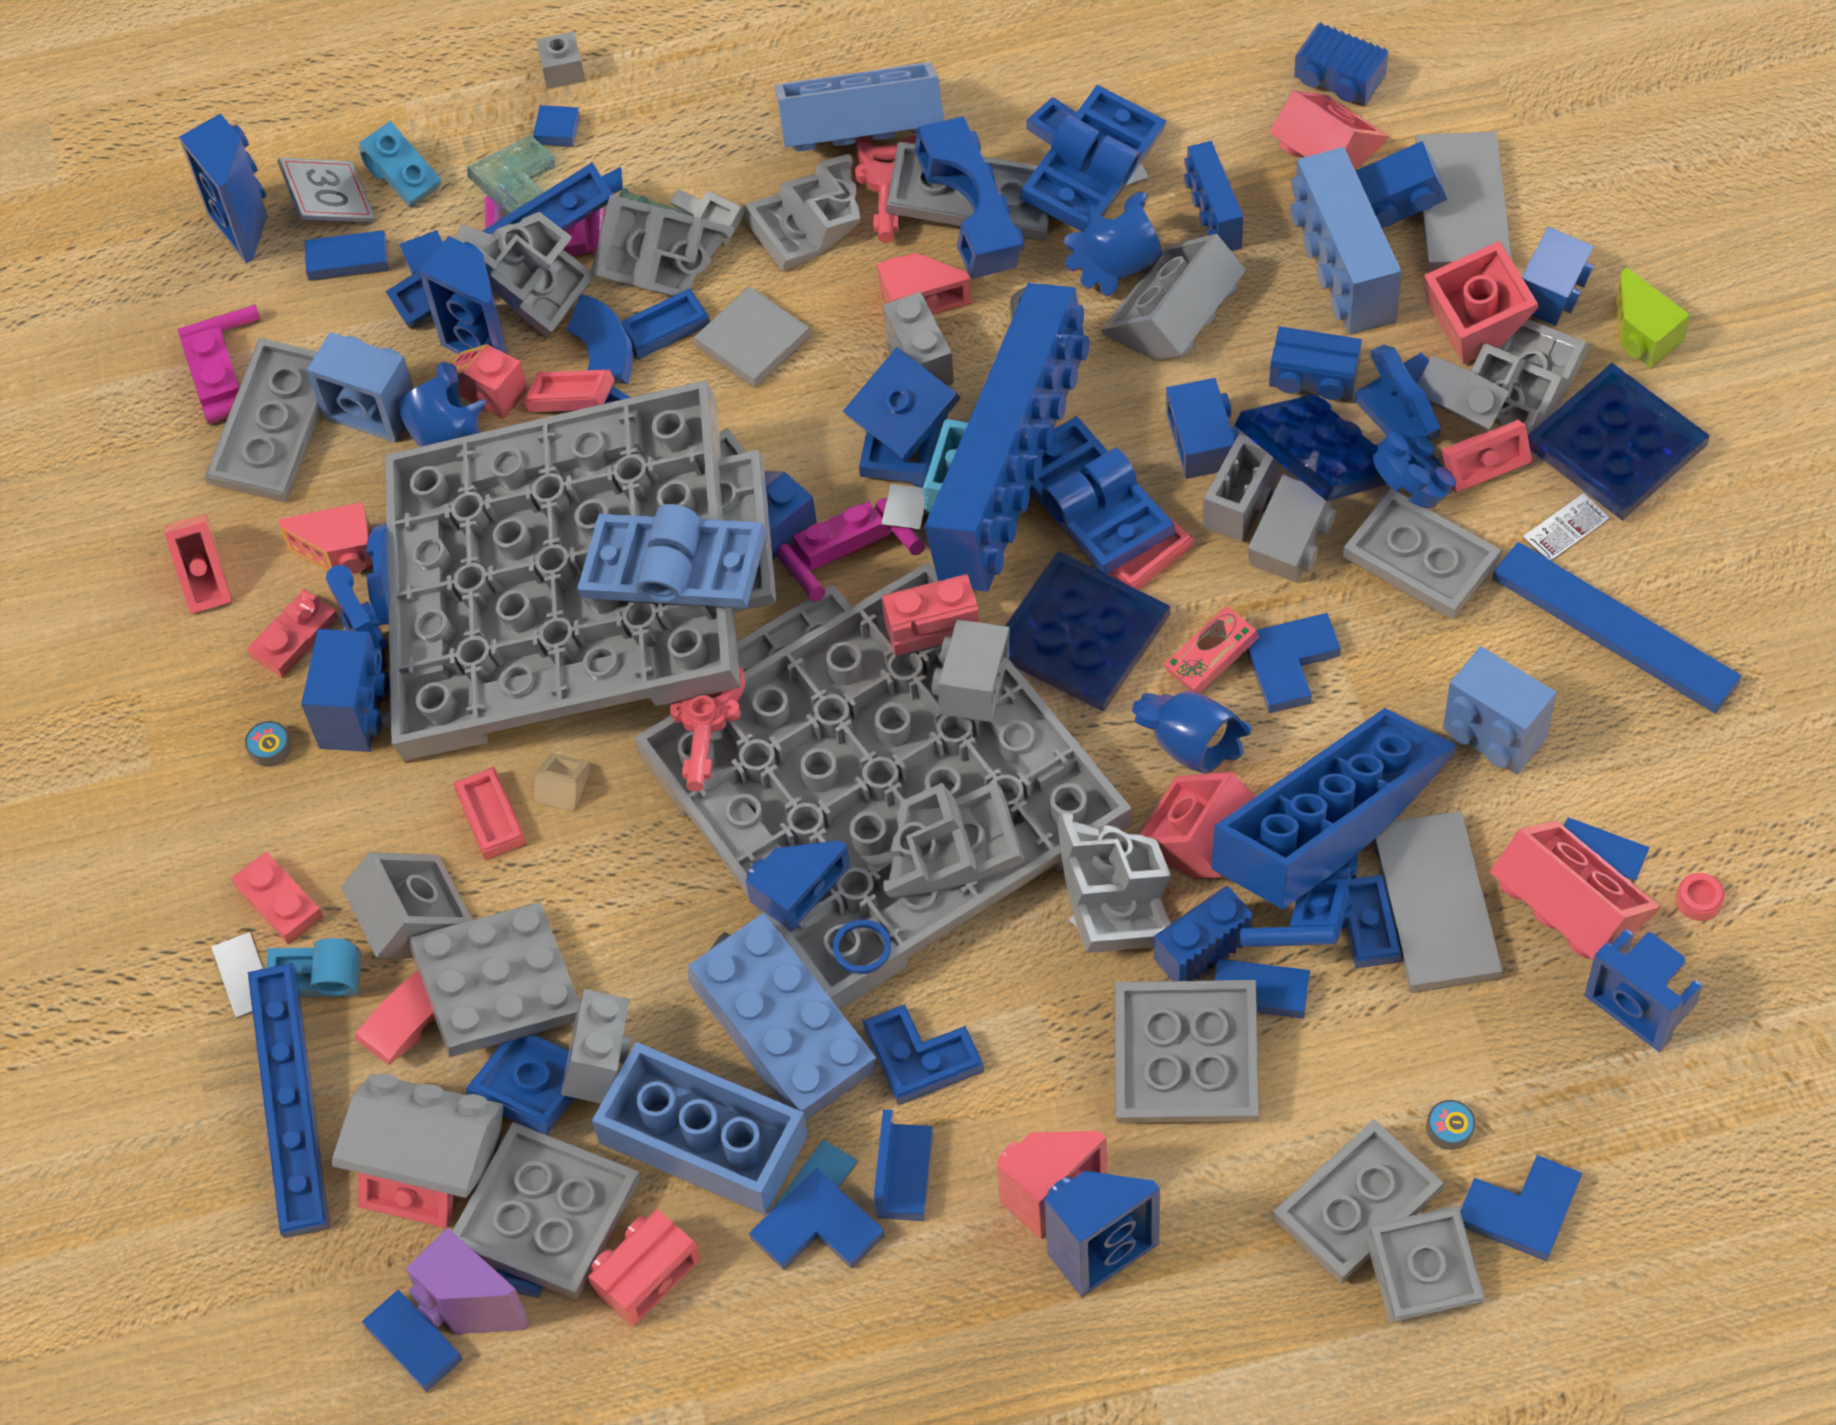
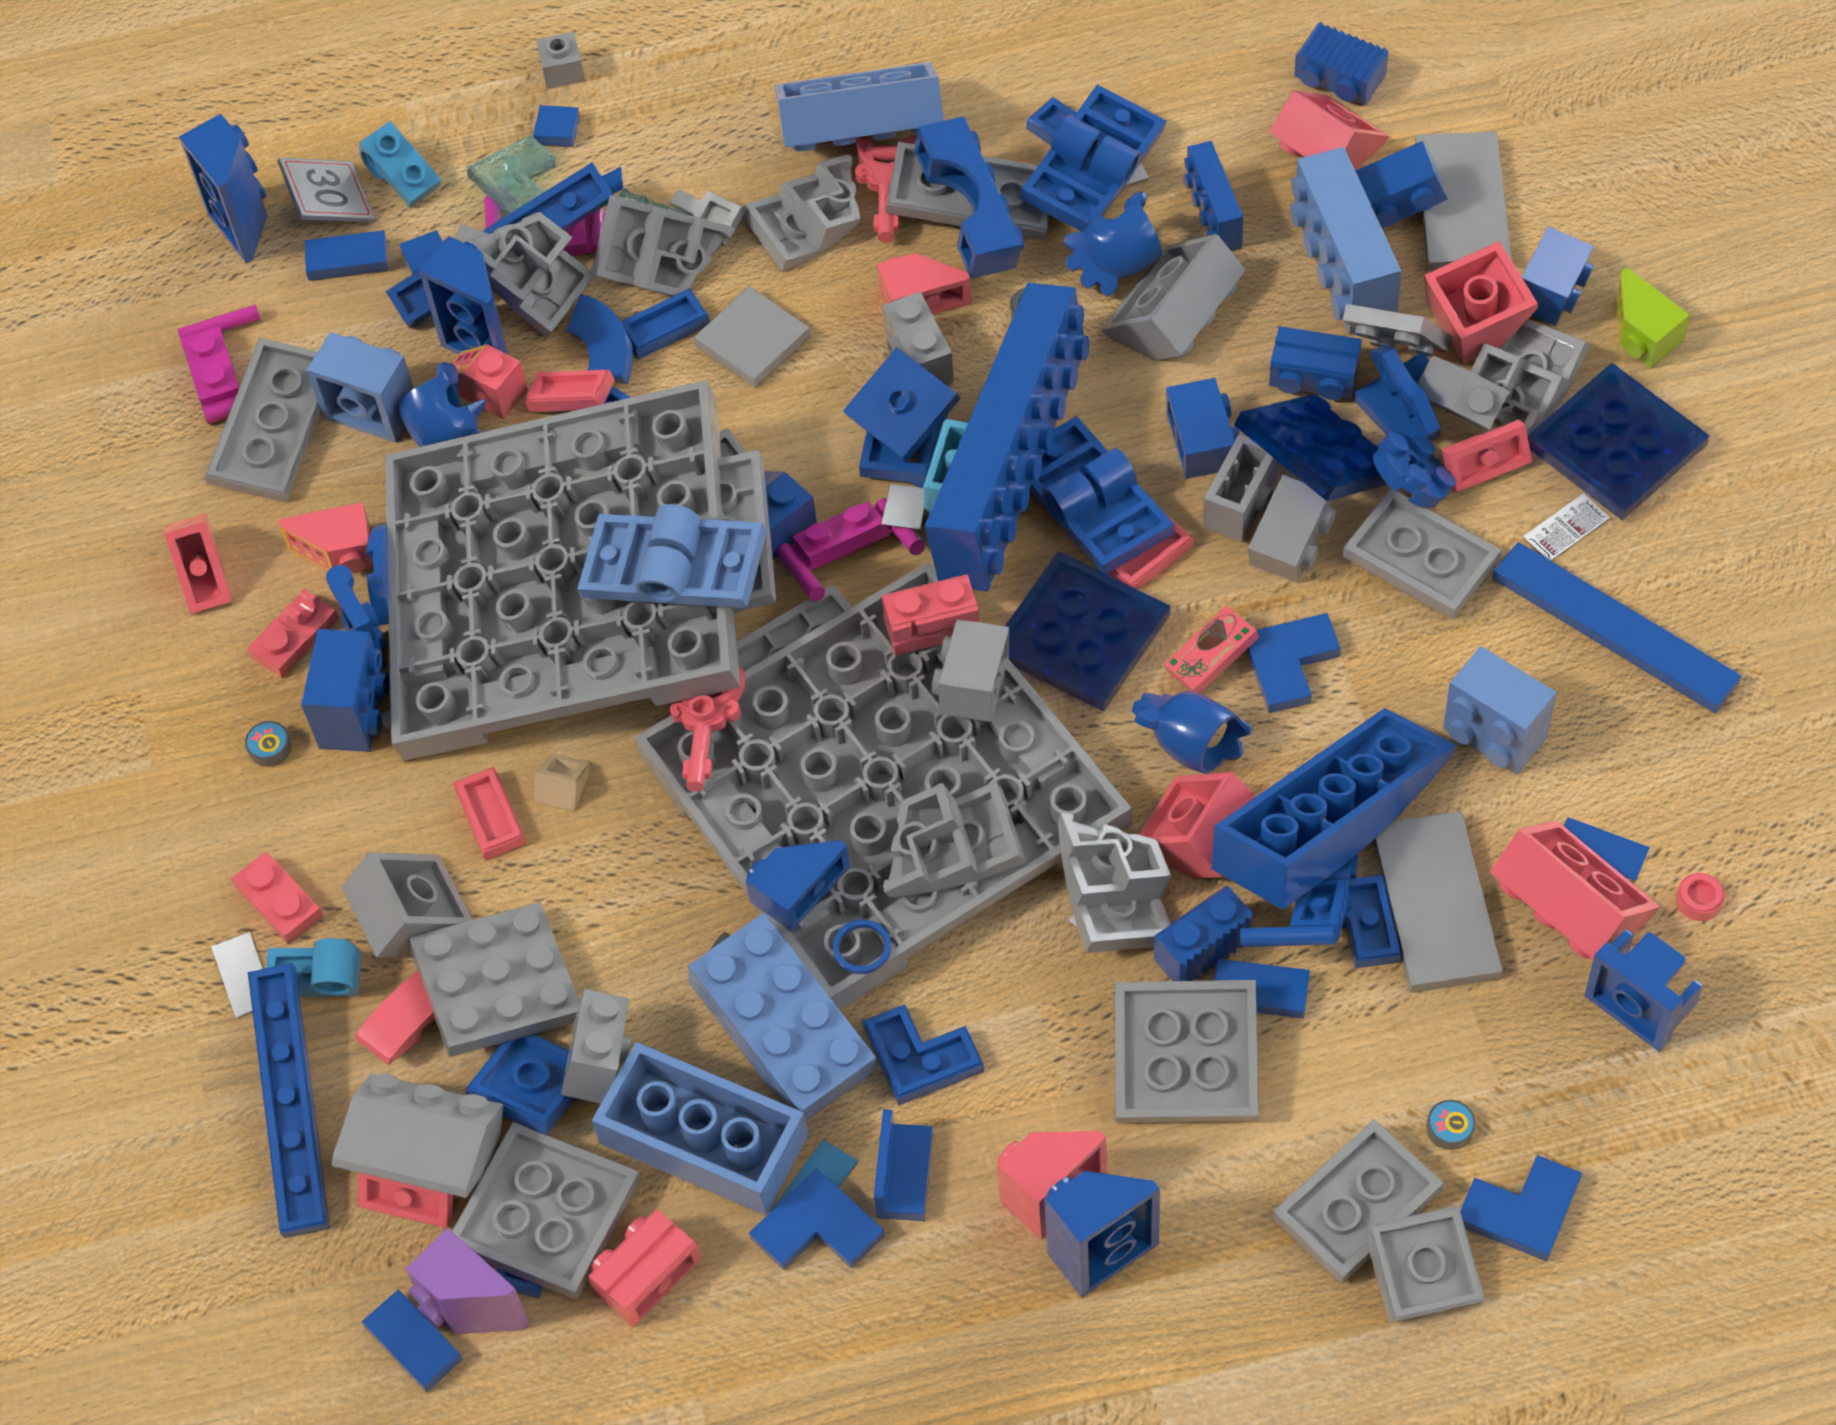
none -> light grey plate [1342,304,1452,356]

